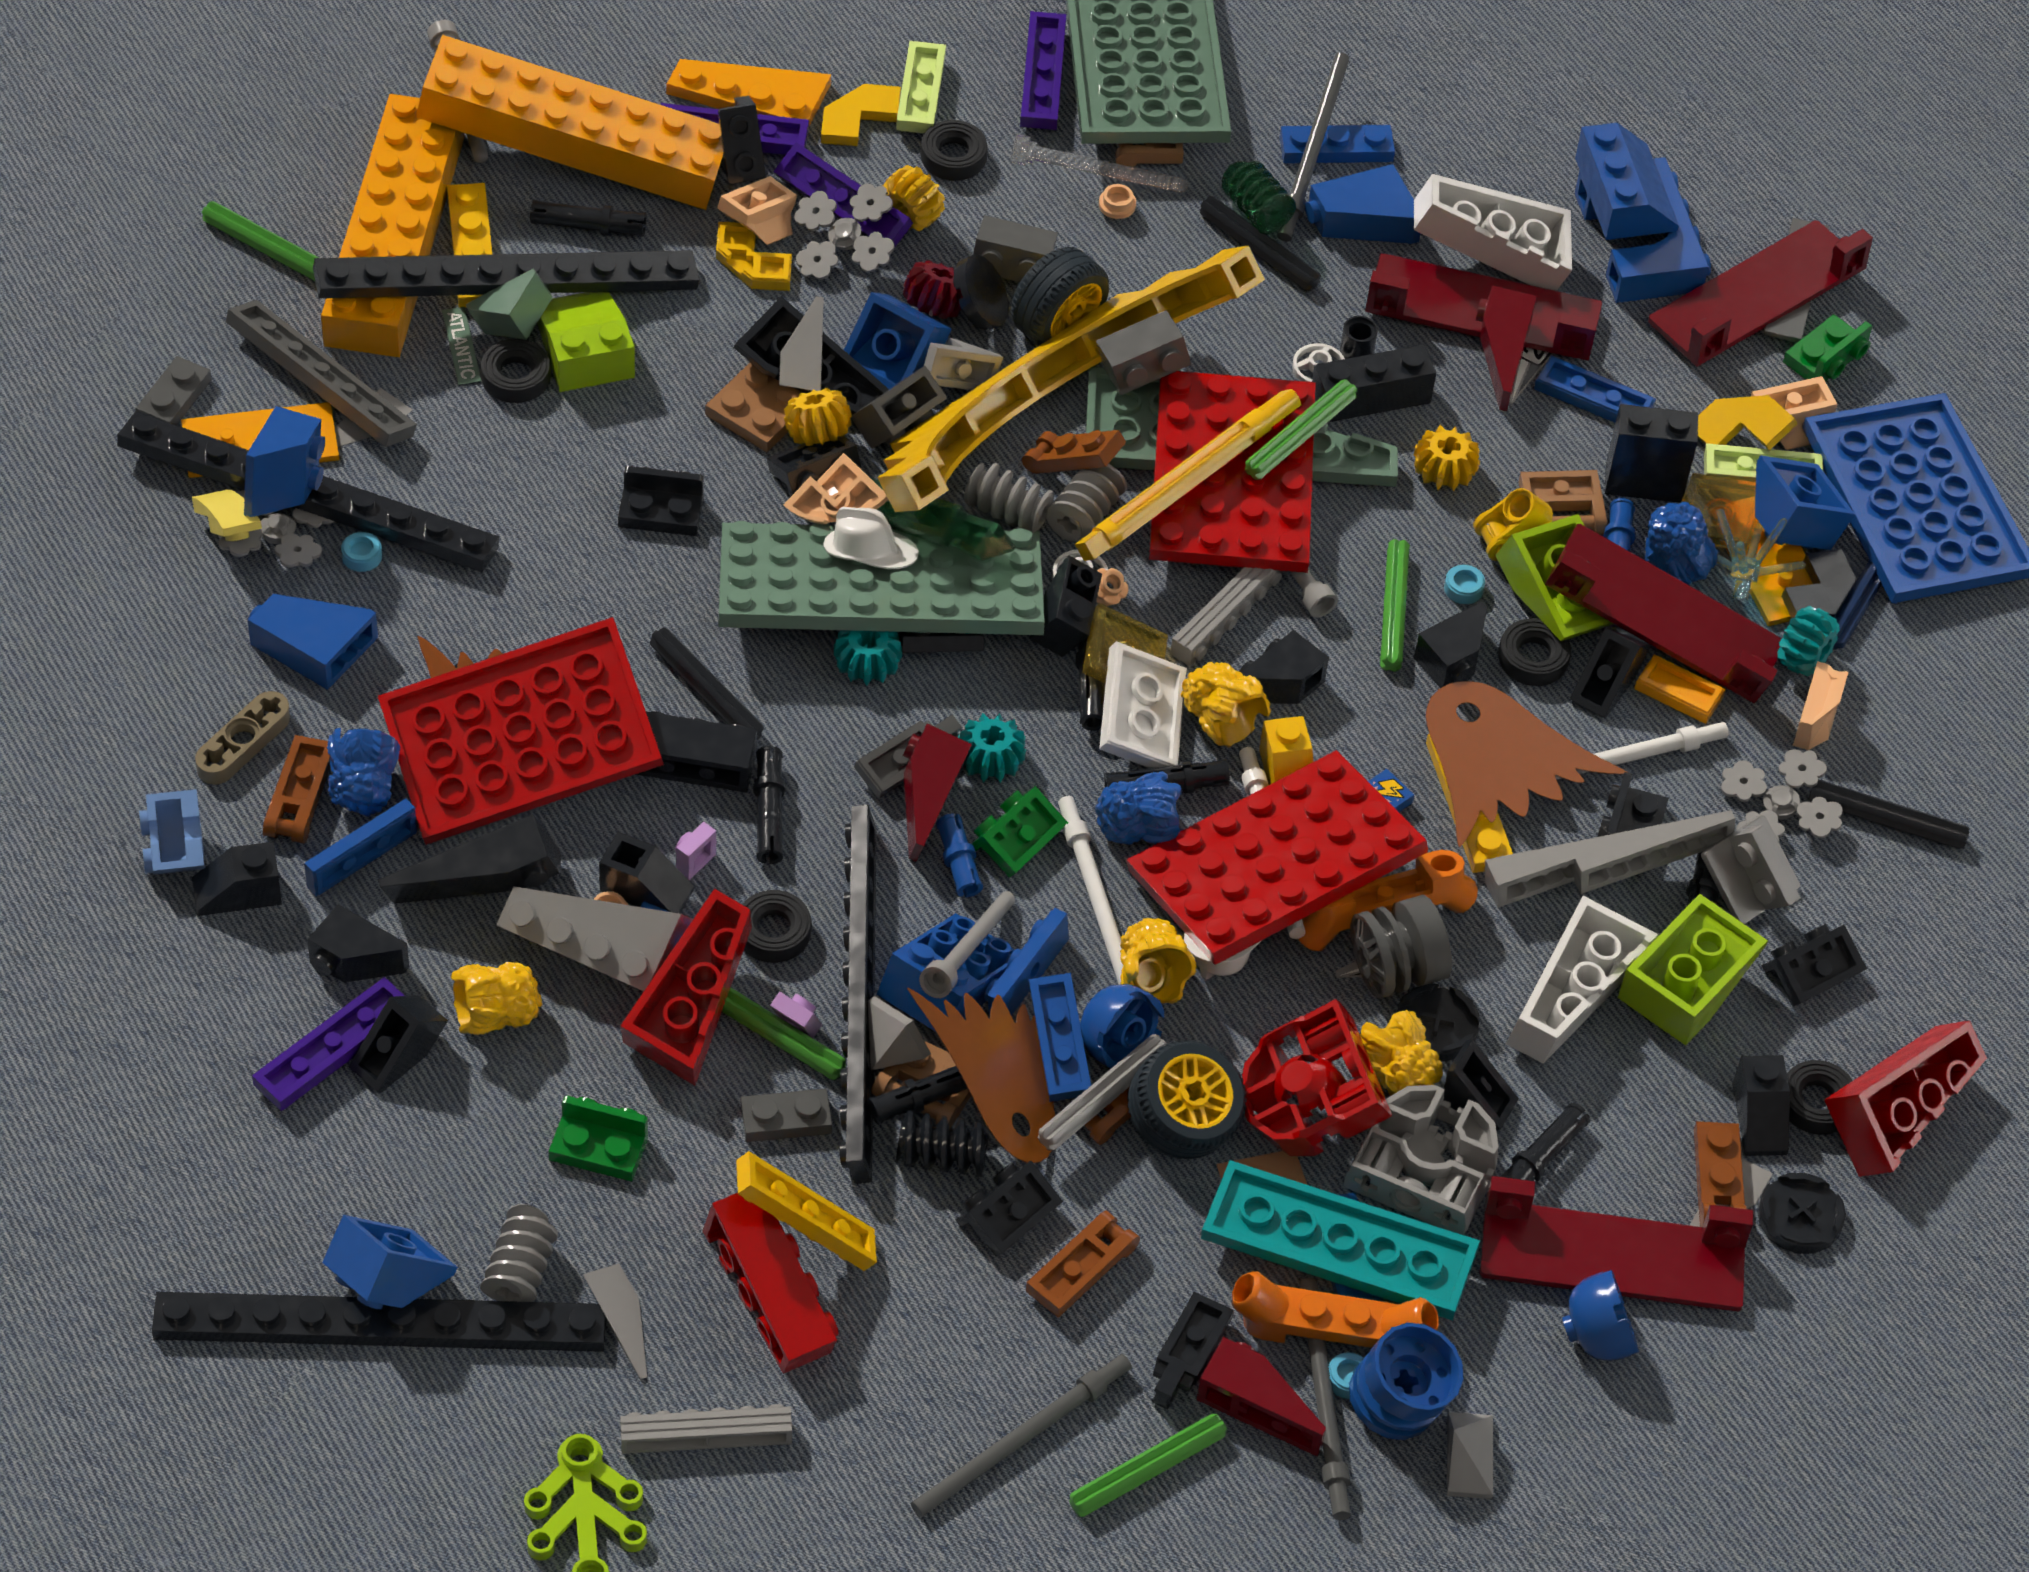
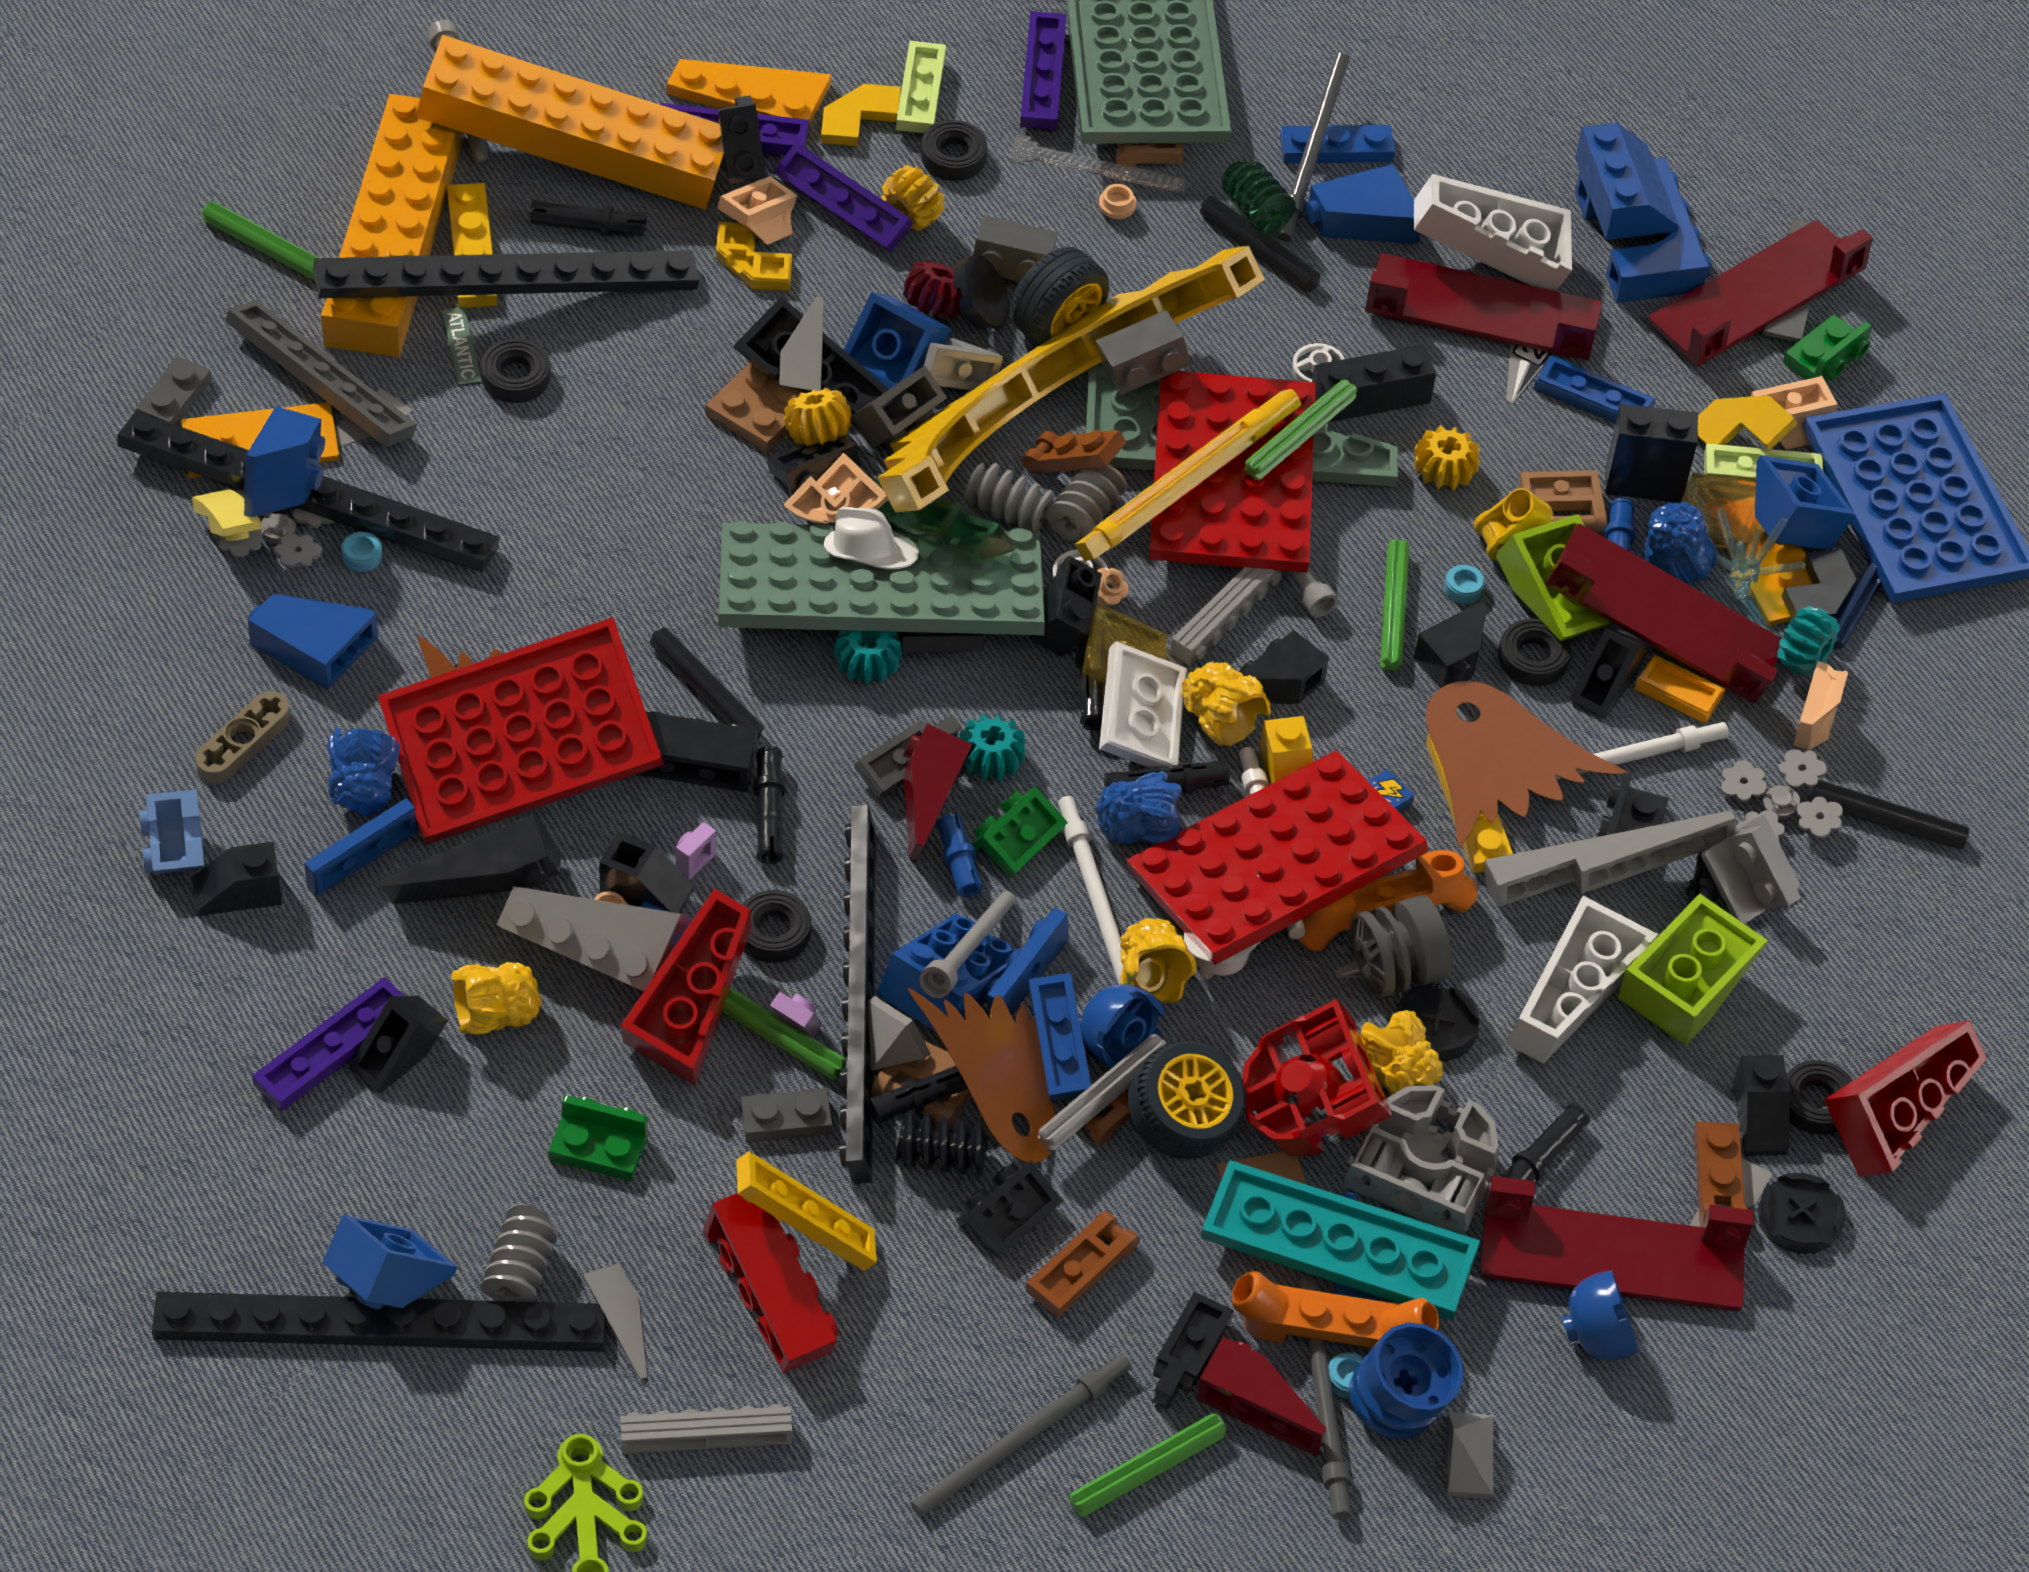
dark orange plate [263,735,331,844] -> none
black slope [307,904,409,983] -> none
sand green slope [466,268,552,340] -> none
lime slope [537,292,635,392] -> none
black bracket [618,466,704,536] -> none
light grey plant [794,184,895,280] -> none
black beam [1340,316,1378,359] -> none
black slope [1443,1039,1519,1130] -> none
dark red slope [1476,285,1537,411] -> none
black bracket [1761,924,1867,1006] -> none

